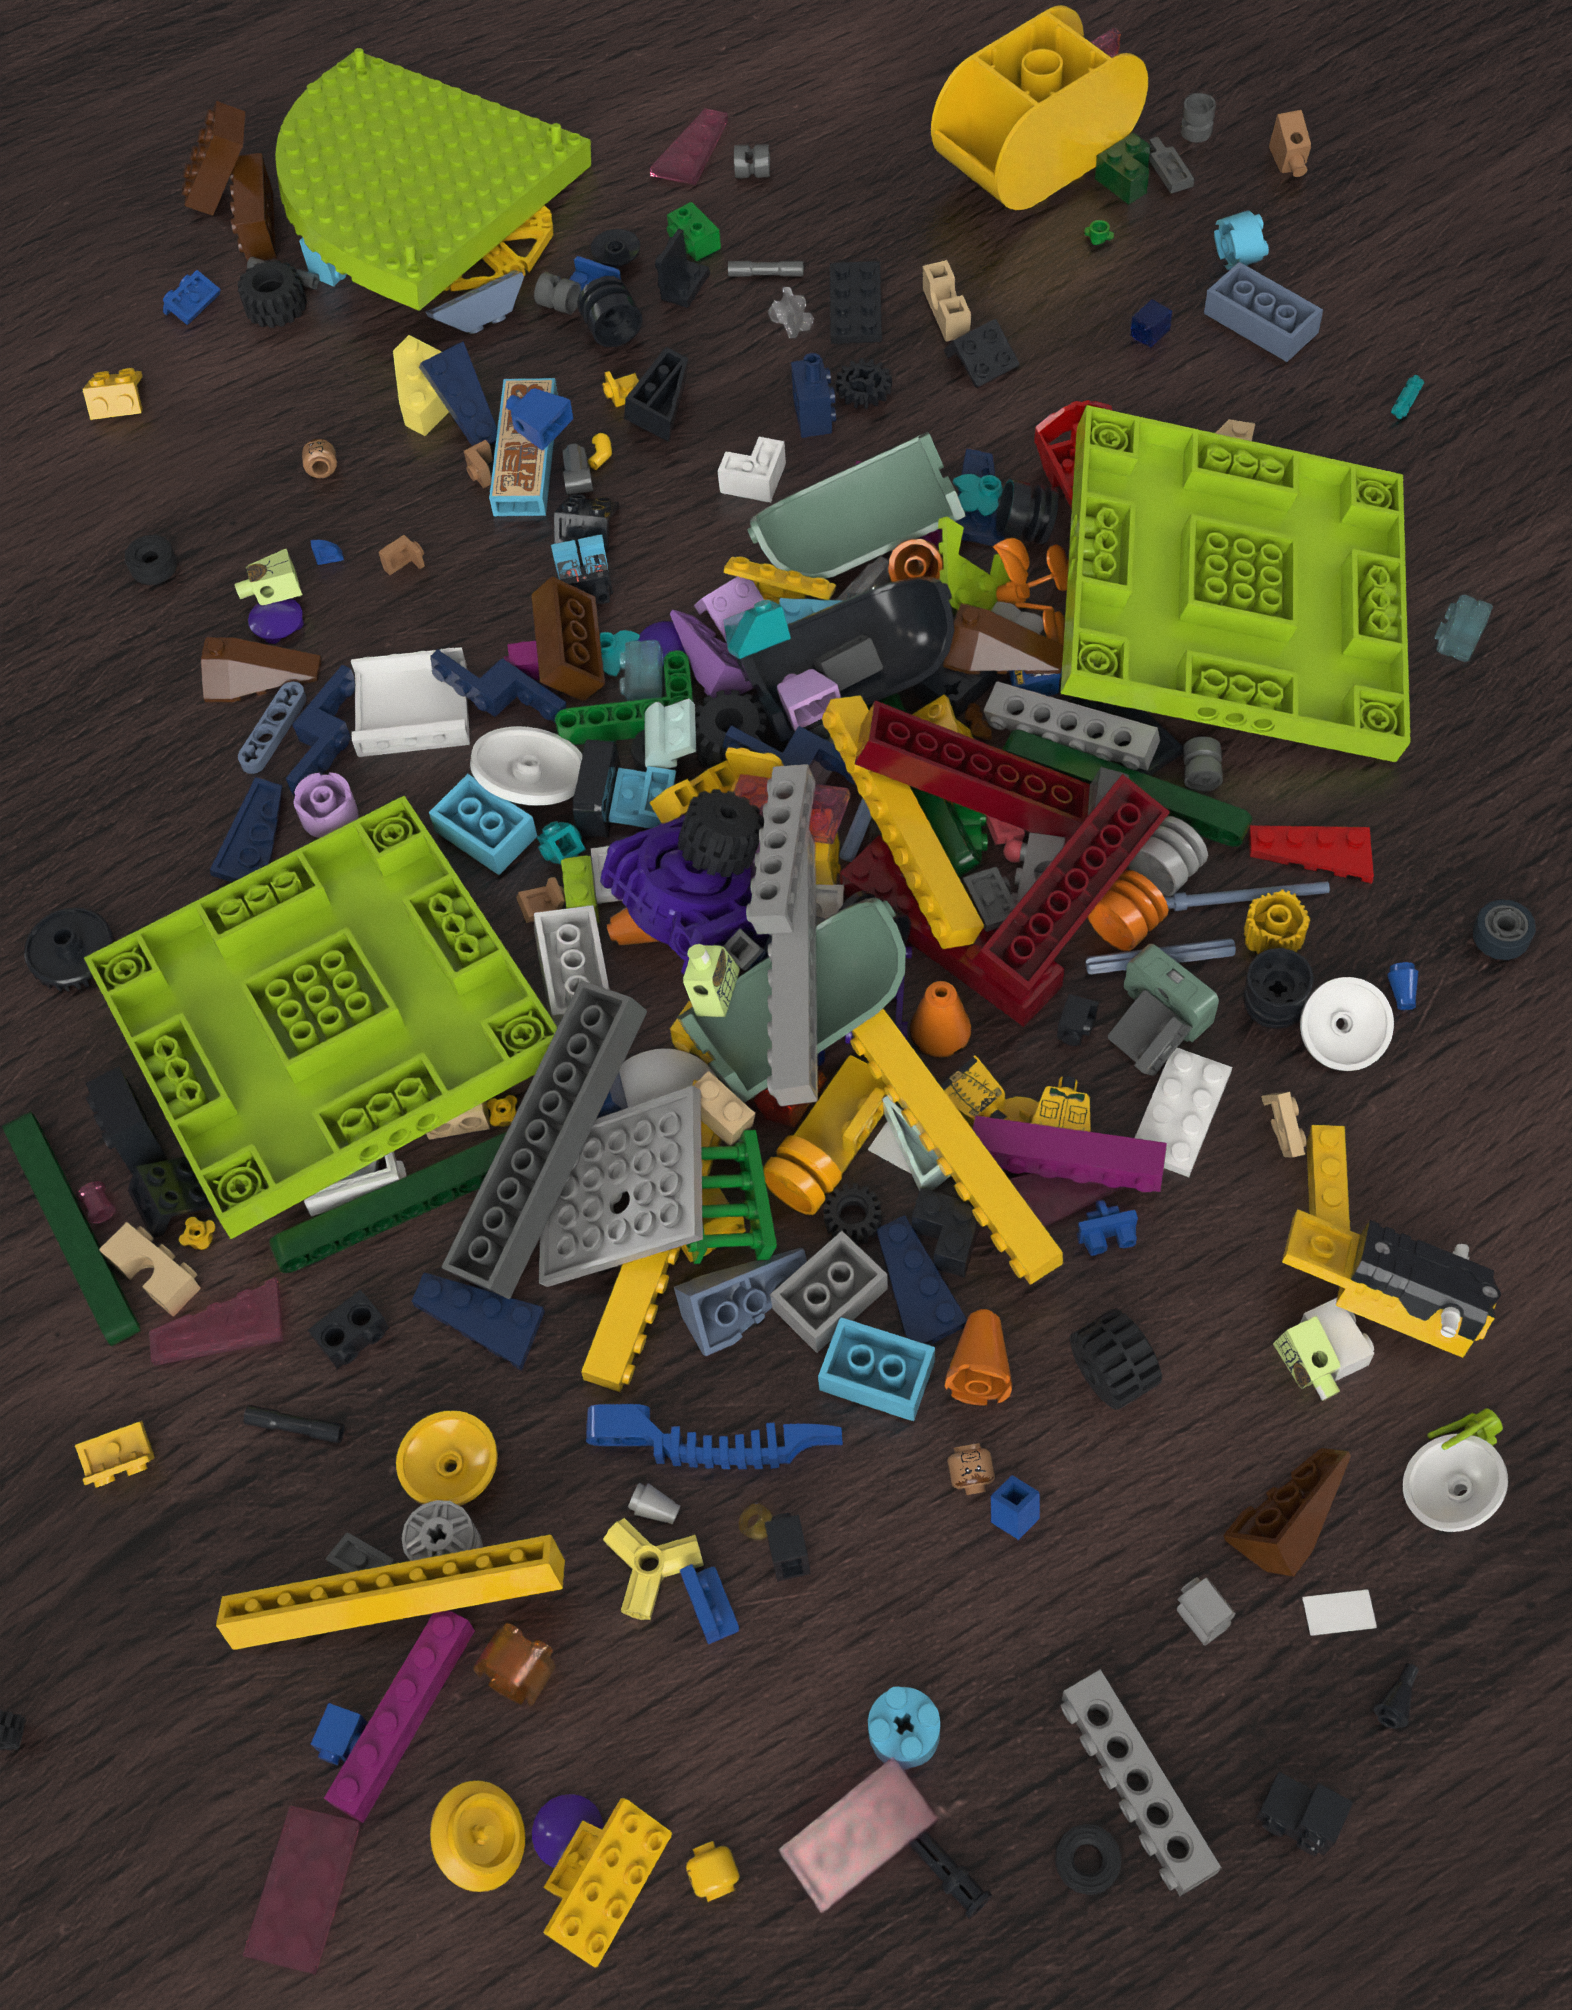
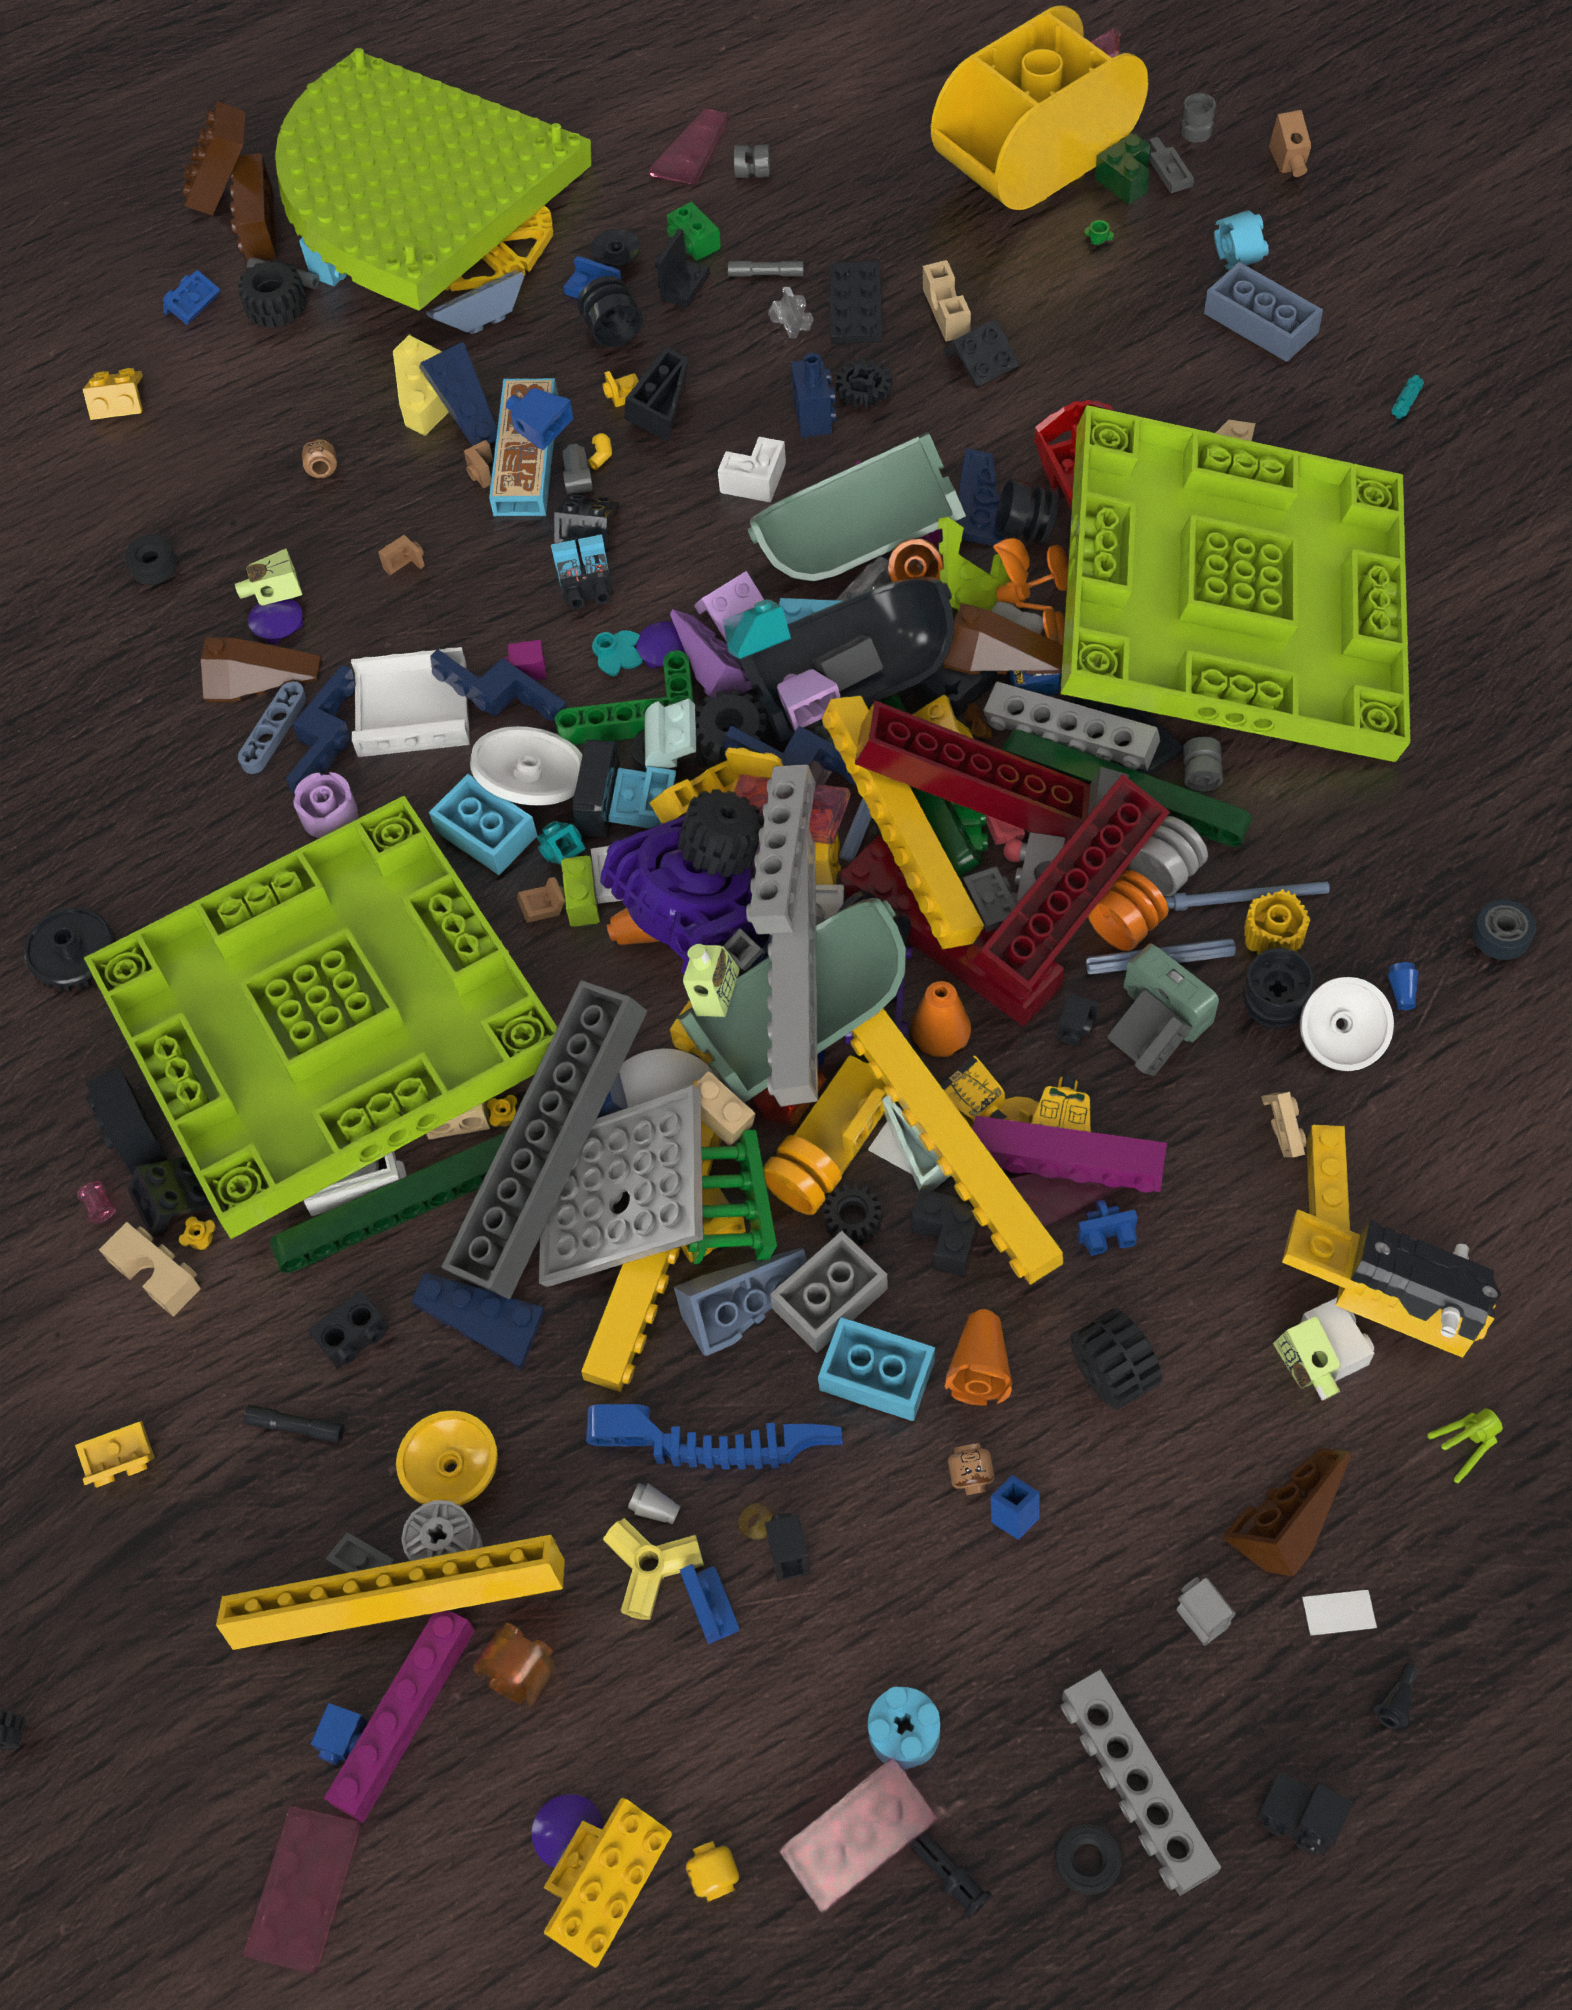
dark green beam [2,1111,141,1347] -> none
clear pink wing [149,1277,284,1366] -> none
dark blue wing [210,777,283,882] -> none
blue tile [311,540,344,565] -> none
yellow piece [430,1781,525,1892] -> none
reddish brown brick [531,576,605,701] -> none
dark grey wheel [534,272,581,315] -> none
white brick [534,905,609,1027] -> none
clear light blue brick [620,640,663,701] -> none
yellow bracket [724,557,836,604] -> none
dark blue wing [876,1215,967,1345] -> none
teal plate [953,474,1003,516] -> none
clear blue brick [1130,299,1172,348] -> none
white plate [1135,1048,1232,1177] -> none
red wing [1249,825,1374,884] -> none
white dish [1403,1434,1508,1532] -> none
clear light blue brick [1435,594,1493,662] -> none

